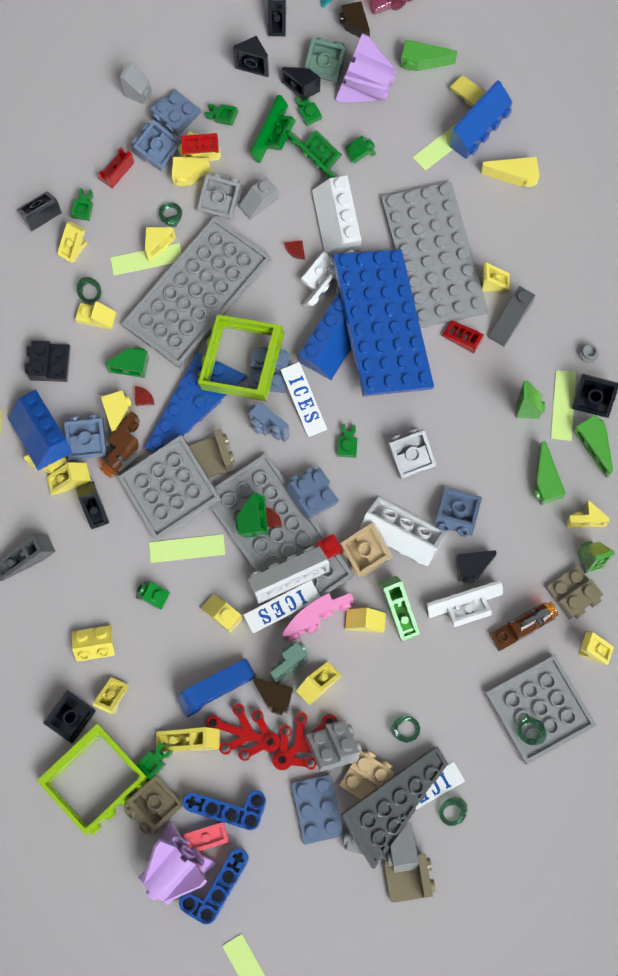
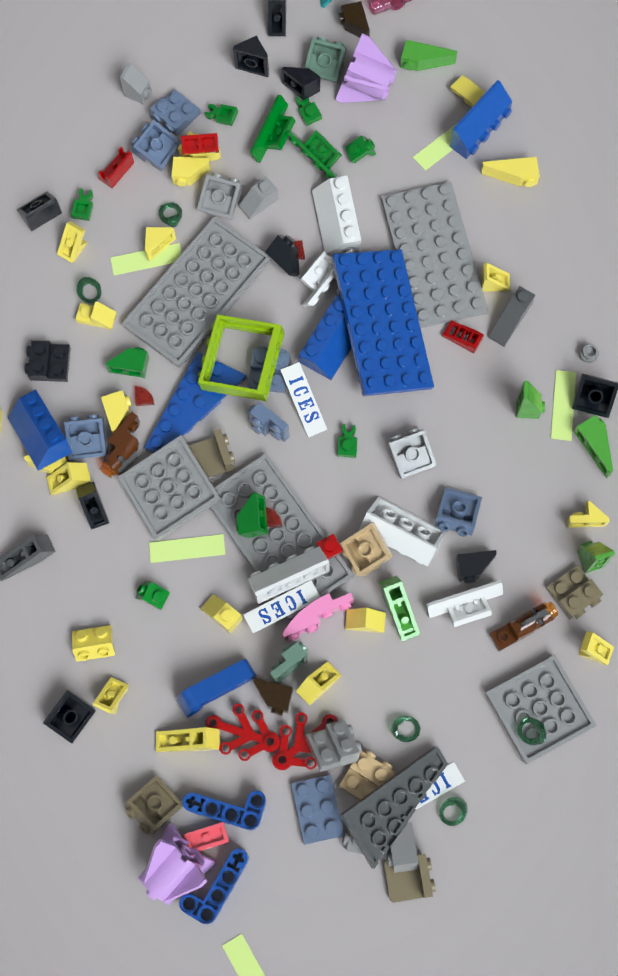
lime window [37,724,148,836] -> none
green plate [137,743,173,780] -> none
sand blue plate [286,467,339,520] -> none
bright green slope [533,441,566,505] -> none
none -> black slope [265,235,300,276]

